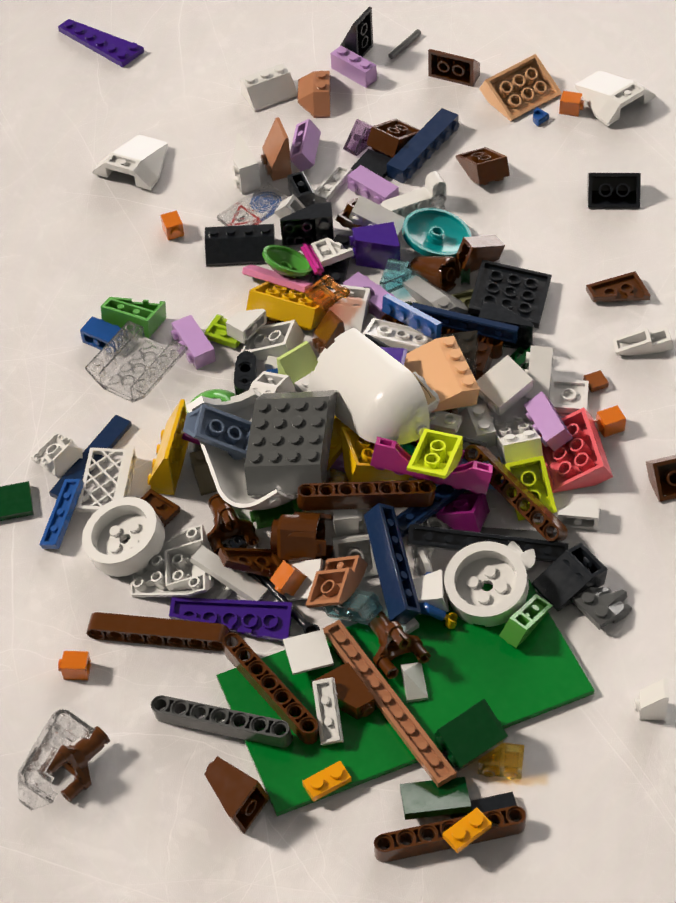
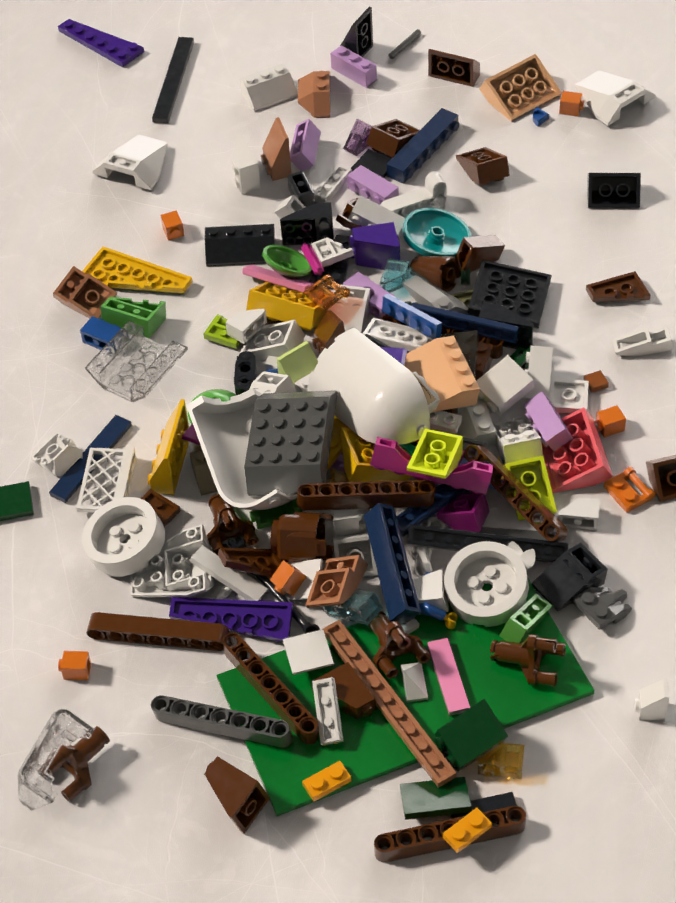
blue plate [39,479,84,549] -> none
lavender brick [171,315,216,369] -> none
sand blue slope [183,404,251,460] -> none
clear tile [217,183,288,226] -> none
none -> nougat slope [53,266,117,319]
none -> yellow wing [82,246,193,294]
none -> black tile [152,37,194,123]
none -> bright pink tile [427,638,470,716]
none -> reddish brown wheel [490,634,566,686]
none -> orange plate [603,467,656,513]

